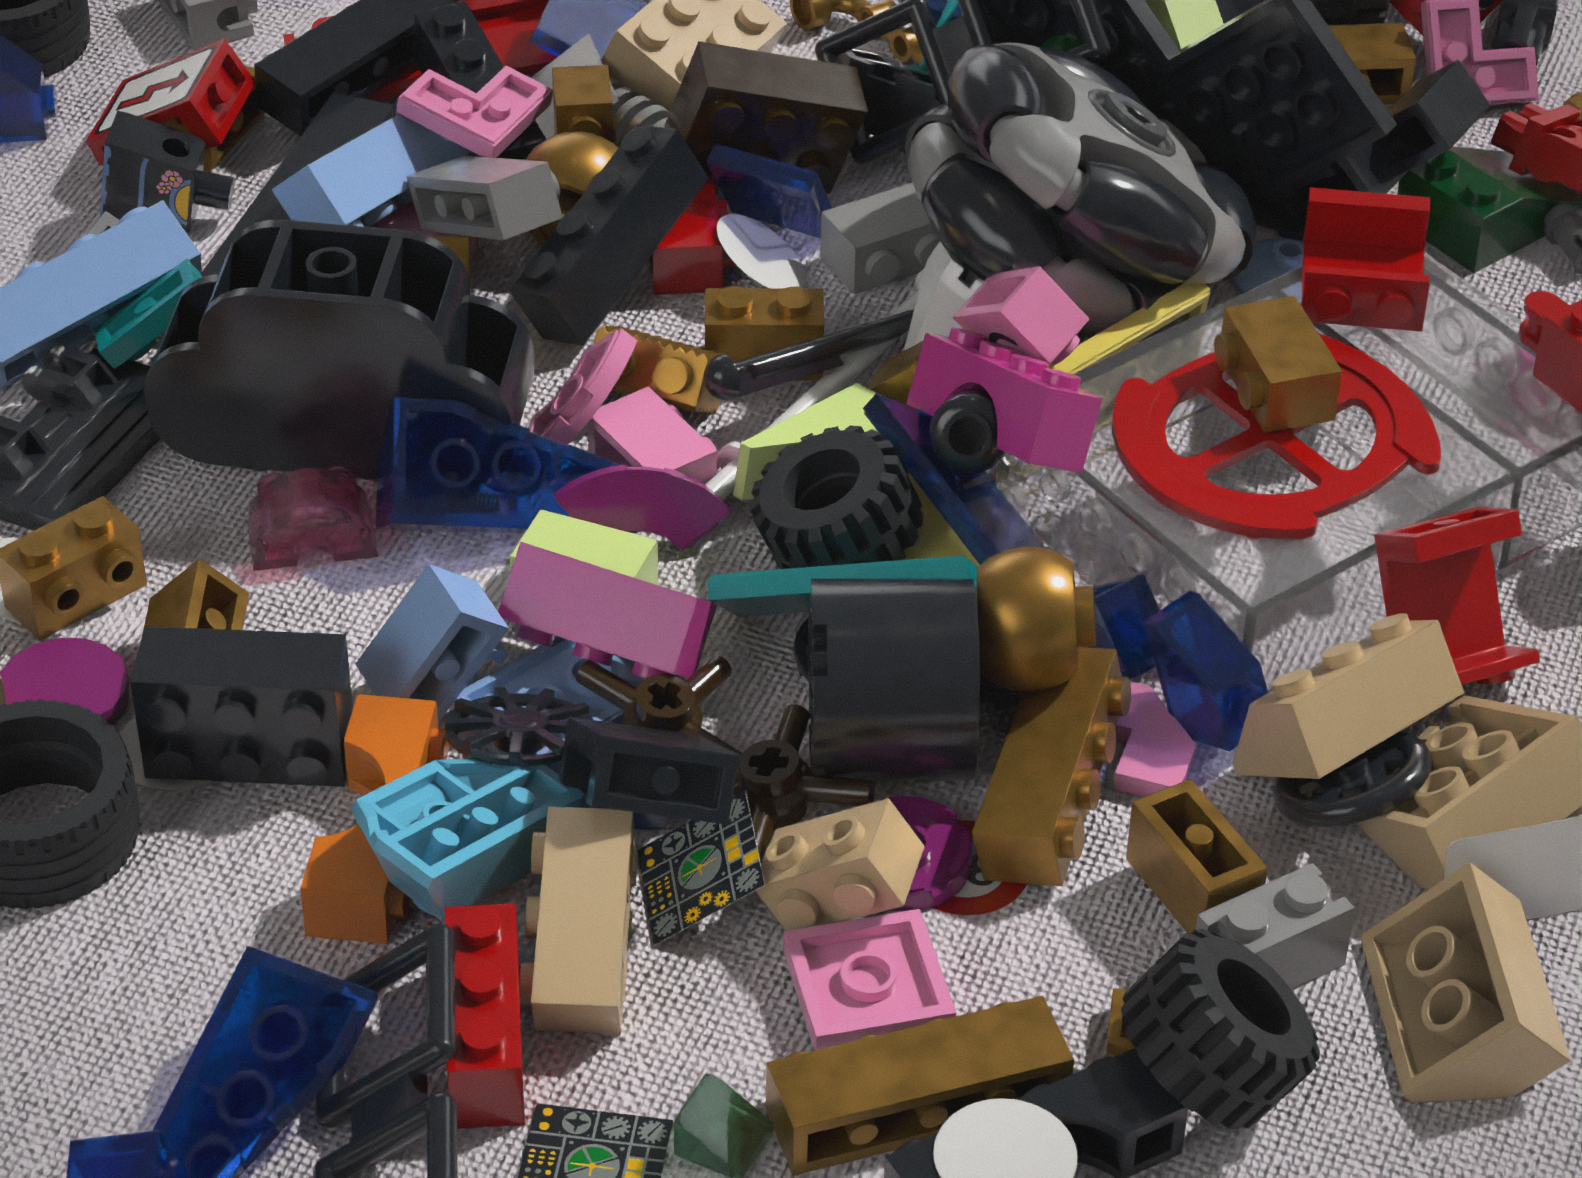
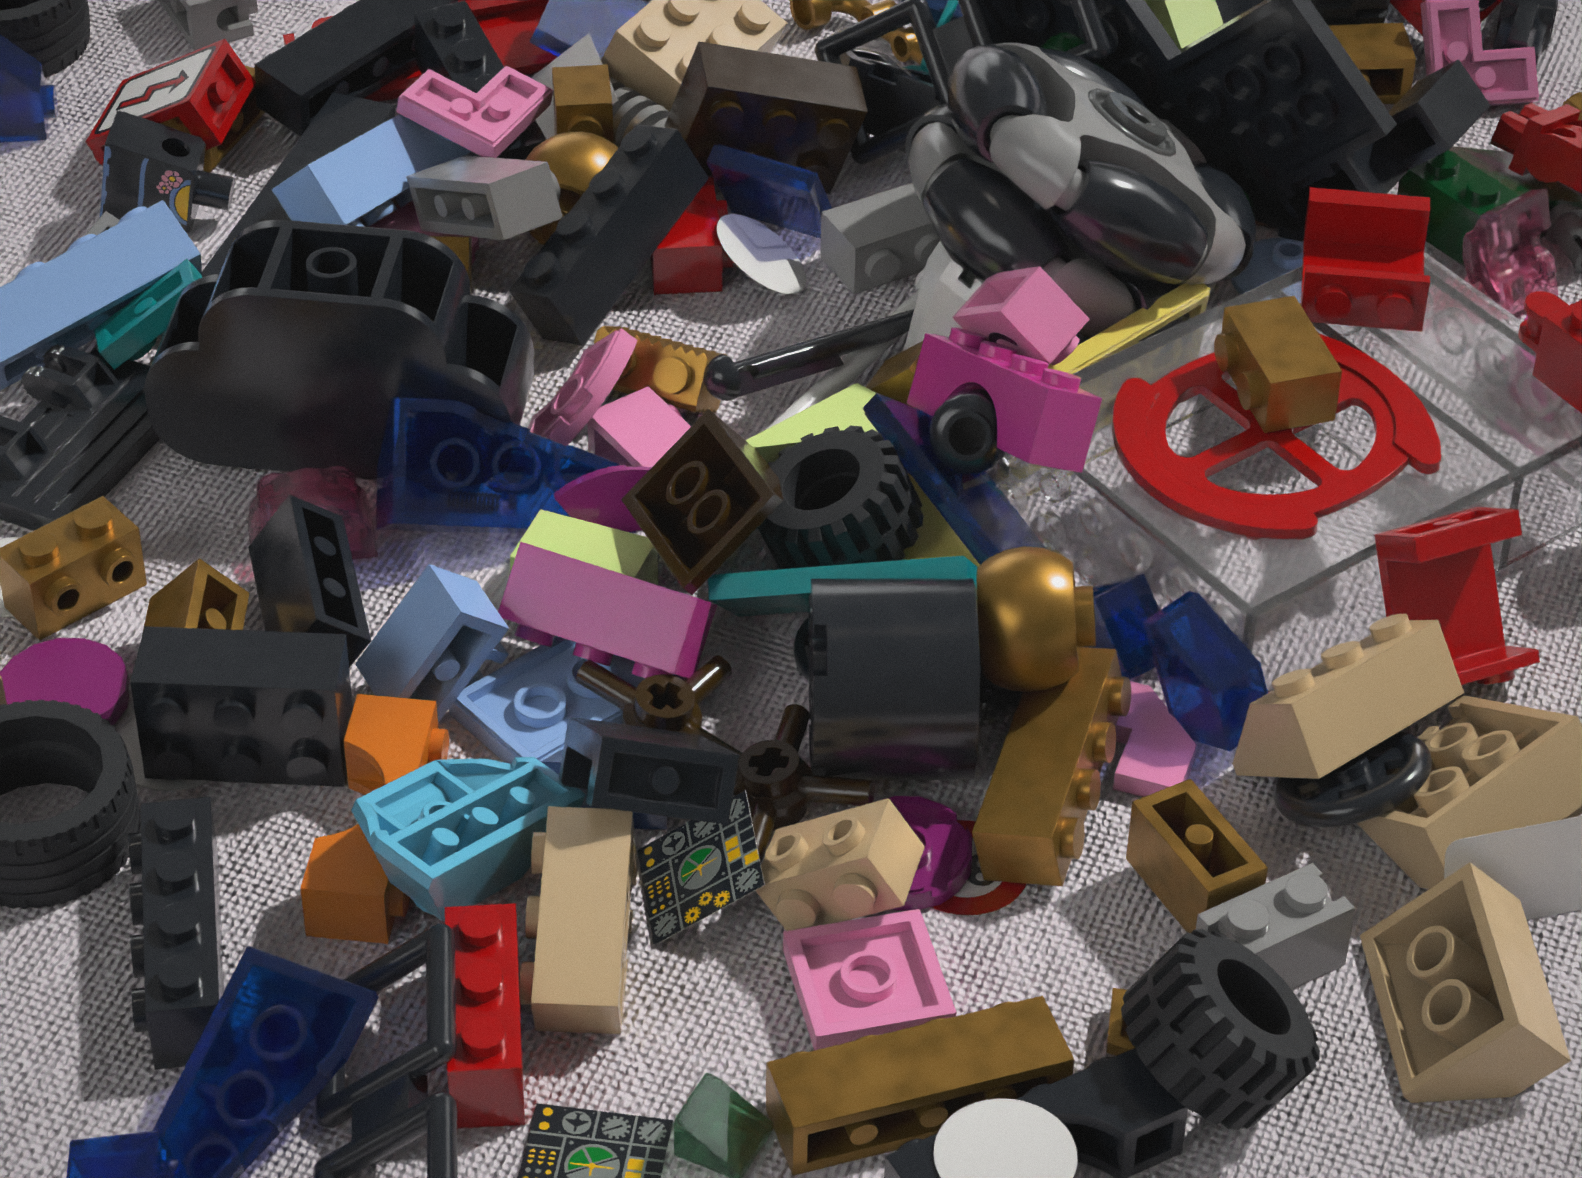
black wheel [444,687,593,766] -> none
pearl gold brick [705,286,824,381] -> none
none -> black brick [128,797,228,1070]
none -> black brick [248,494,371,668]
none -> dark brown slope [621,409,783,595]
none -> clear pink cylinder [1463,189,1559,320]

